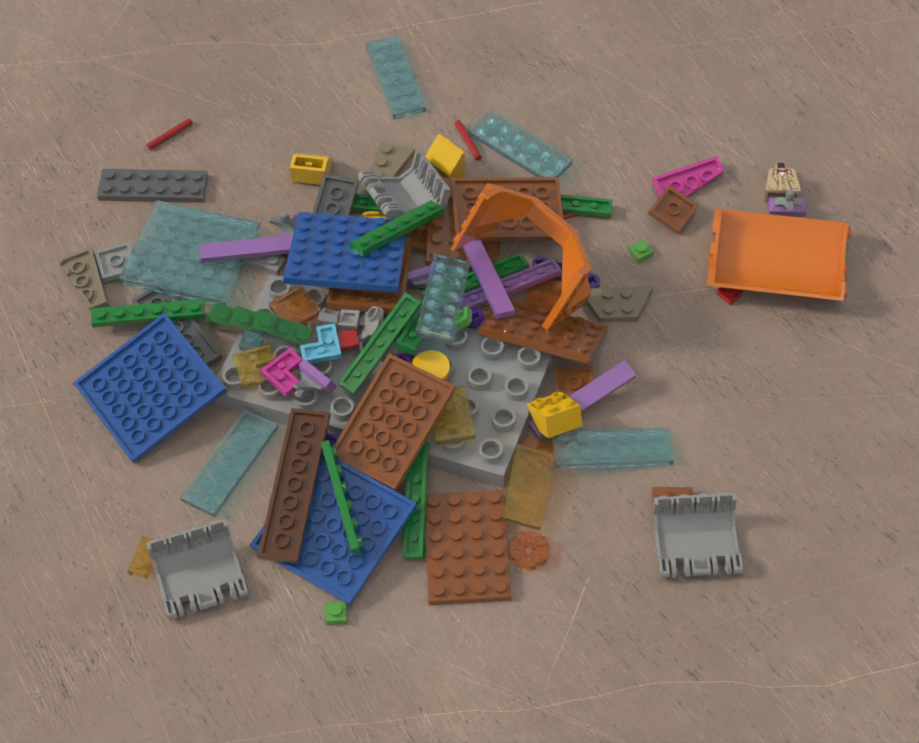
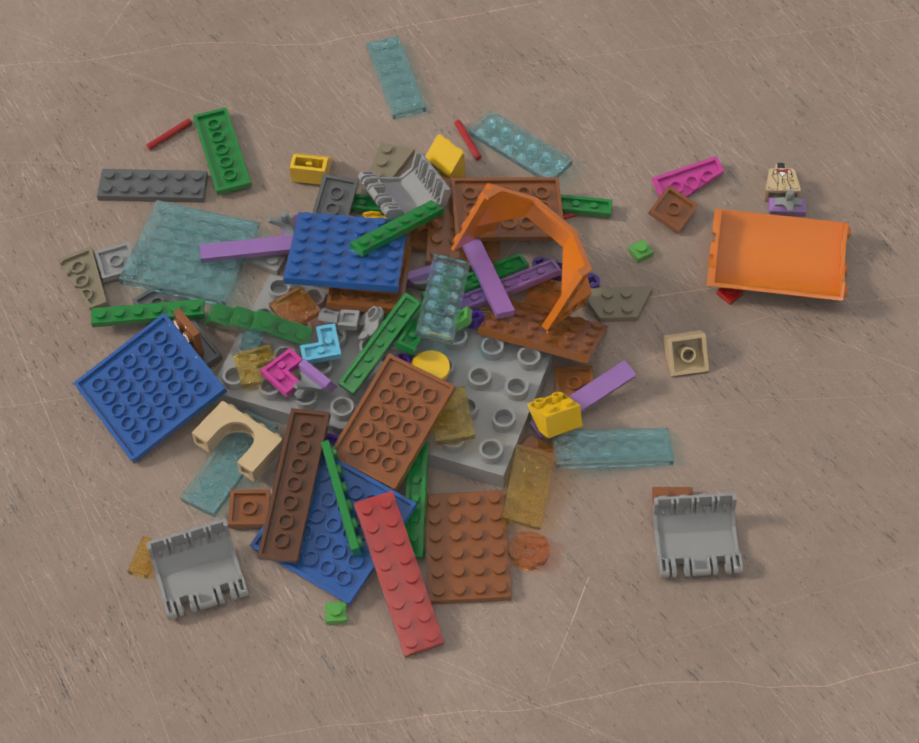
red tile [337,329,360,351] -> none
none -> dark orange plate [173,308,205,357]
none -> tan arch [192,401,283,482]
none -> green plate [193,107,252,196]
none -> dark orange plate [228,490,271,529]
none -> red plate [354,491,445,657]
none -> tan slope [663,330,709,376]

